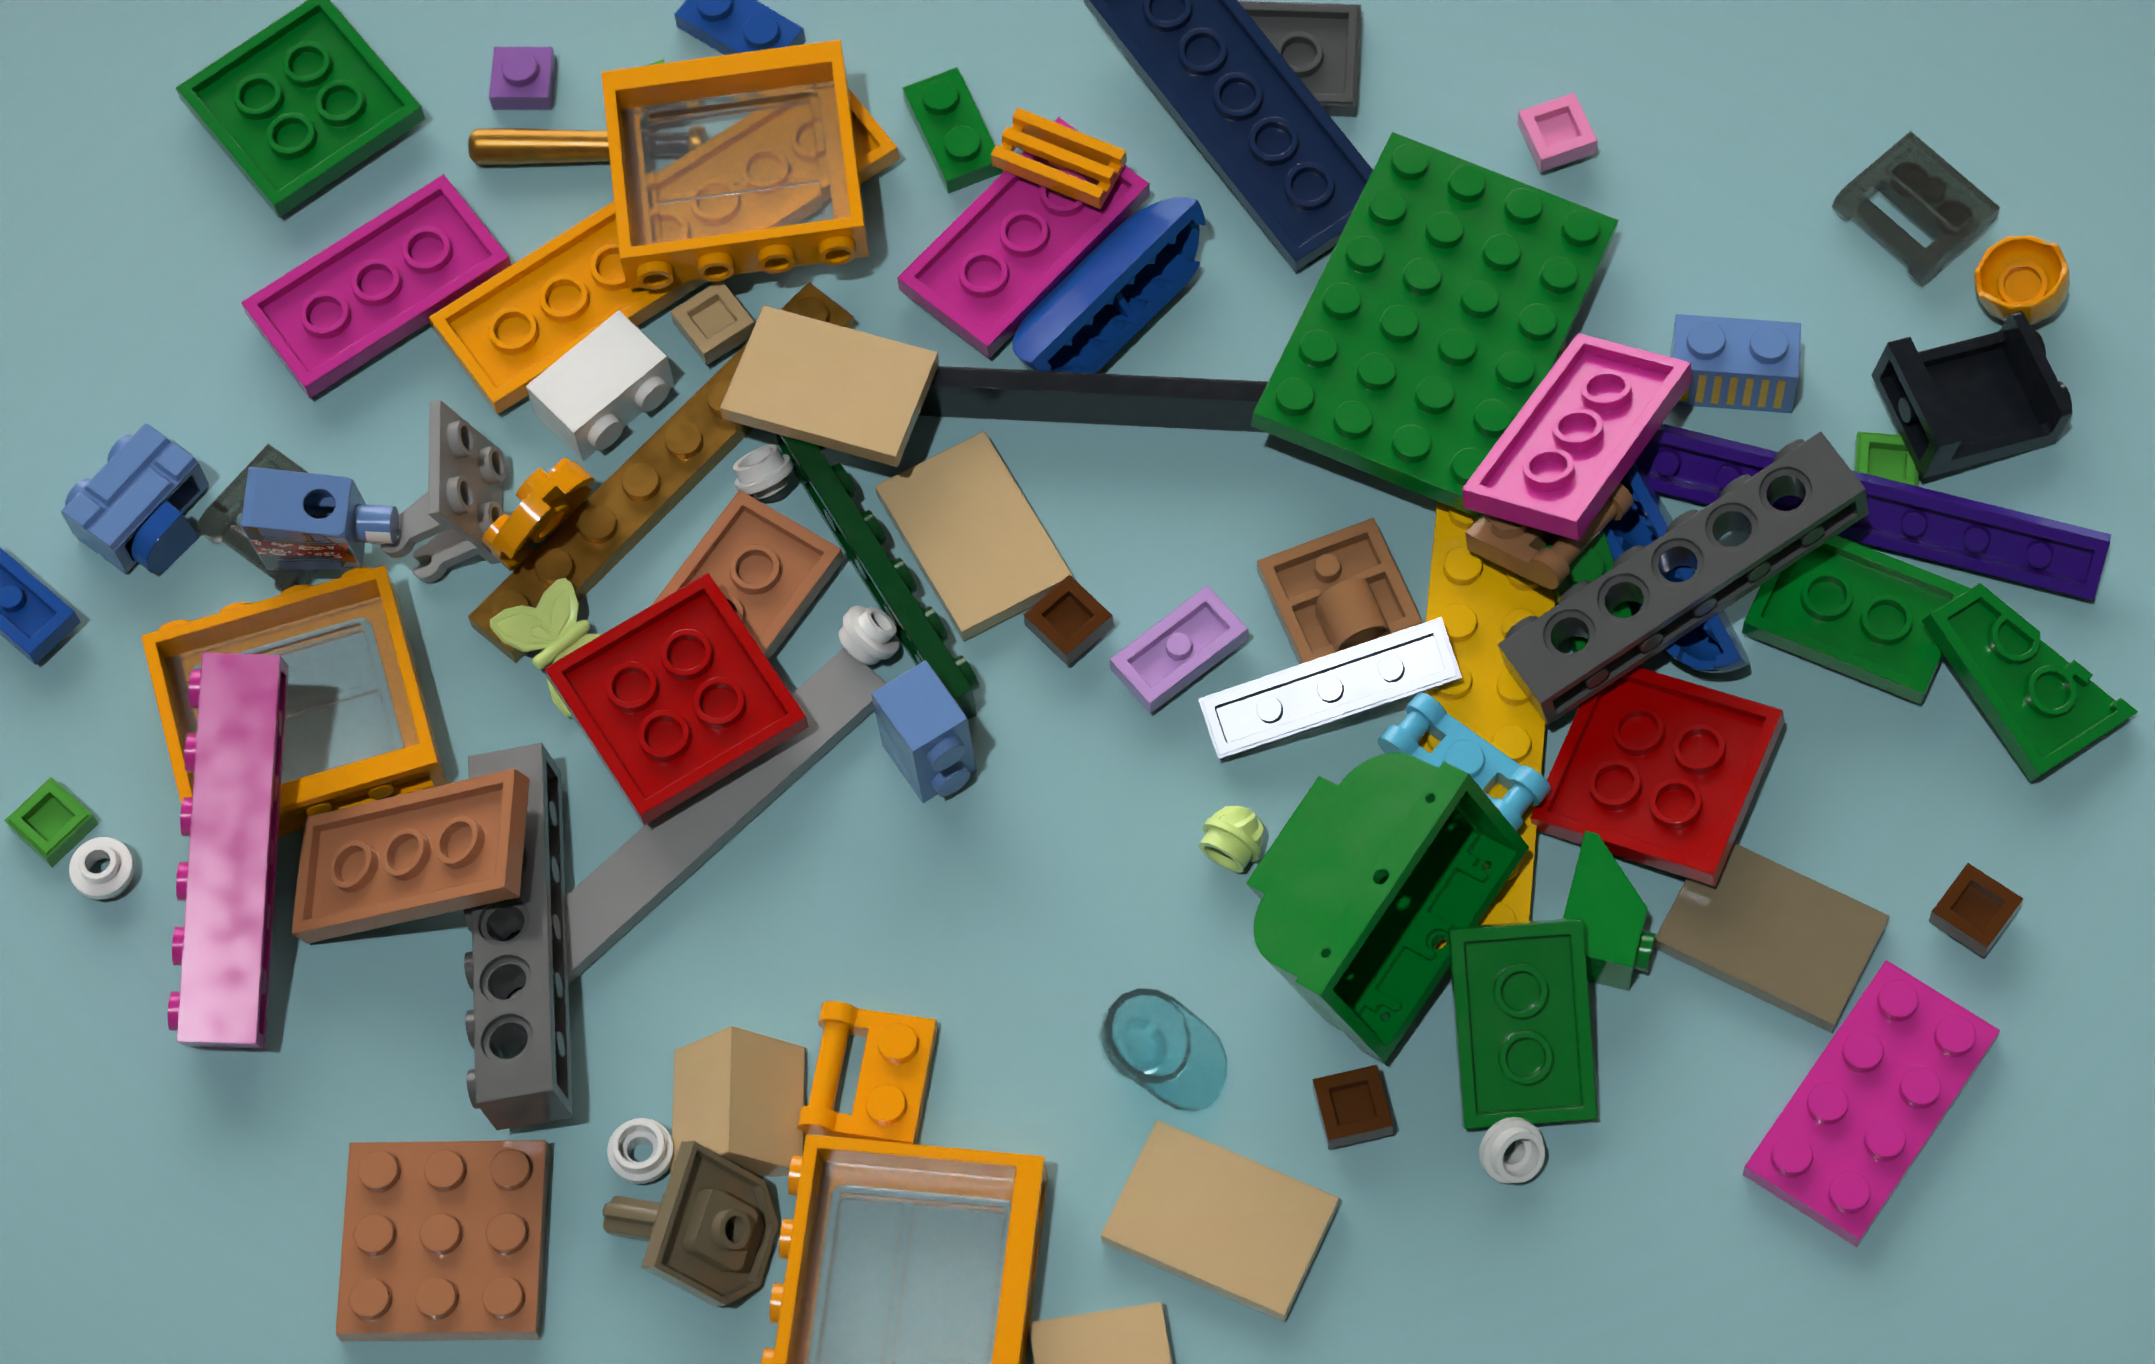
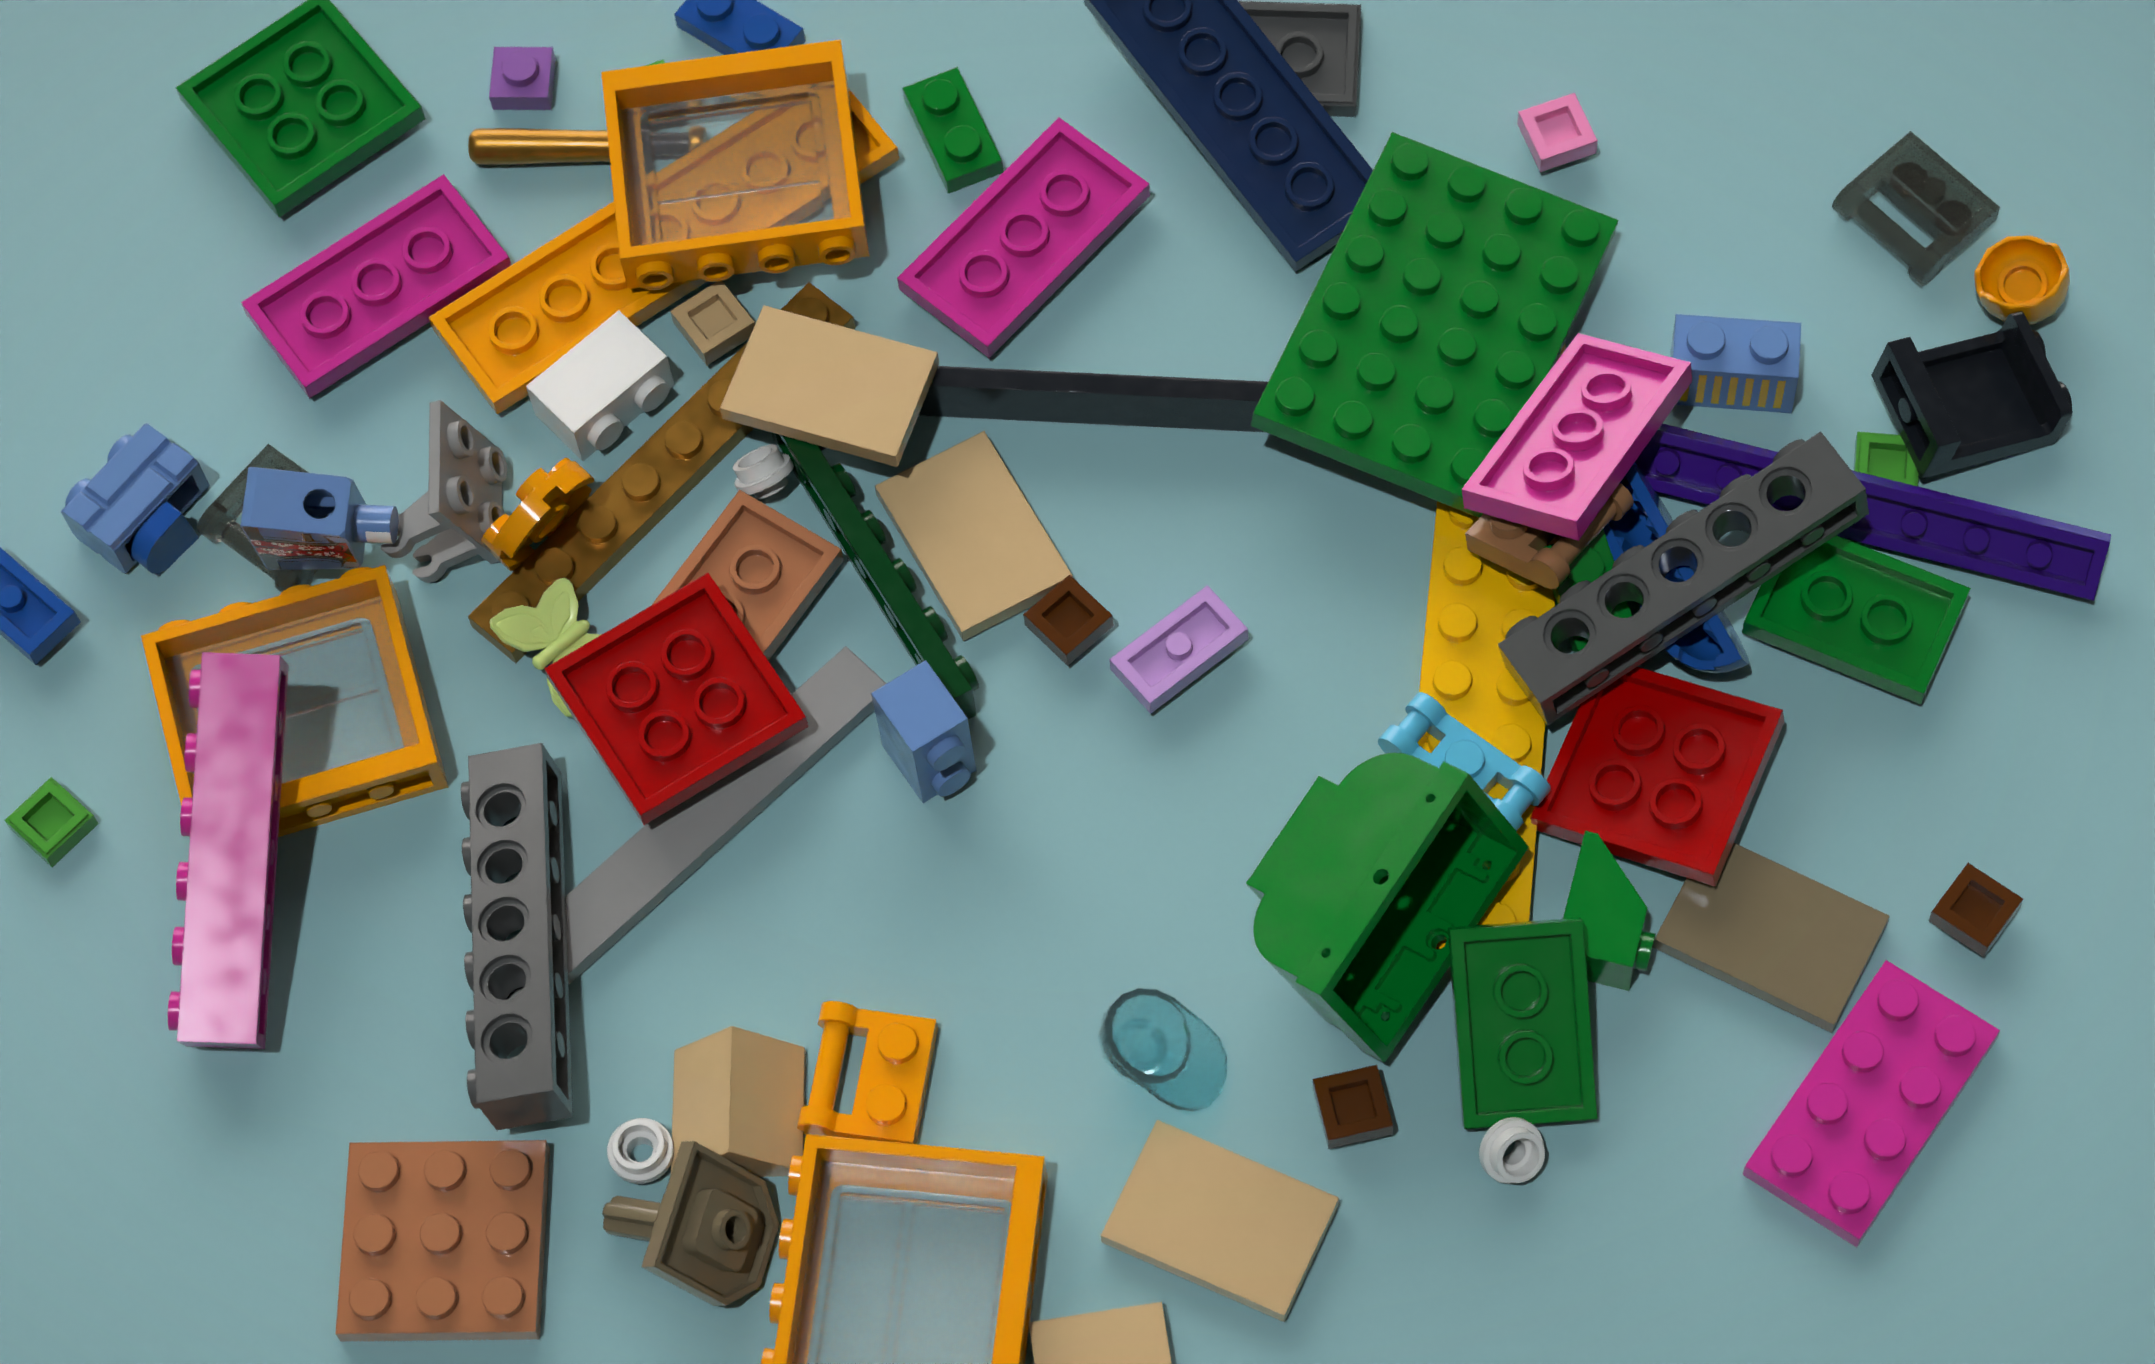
white plate [69,837,134,900] -> none
nougat plate [291,768,530,944] -> none
white plate [838,606,899,665] -> none
light orange tile [991,107,1127,209] -> none
blue brick [1012,197,1206,373] -> none
tile [1199,617,1463,761] -> none
yellowish green plate [1199,806,1264,873] -> none
medium nougat plate [1257,517,1423,665] -> none
green wing [1922,583,2138,782] -> none

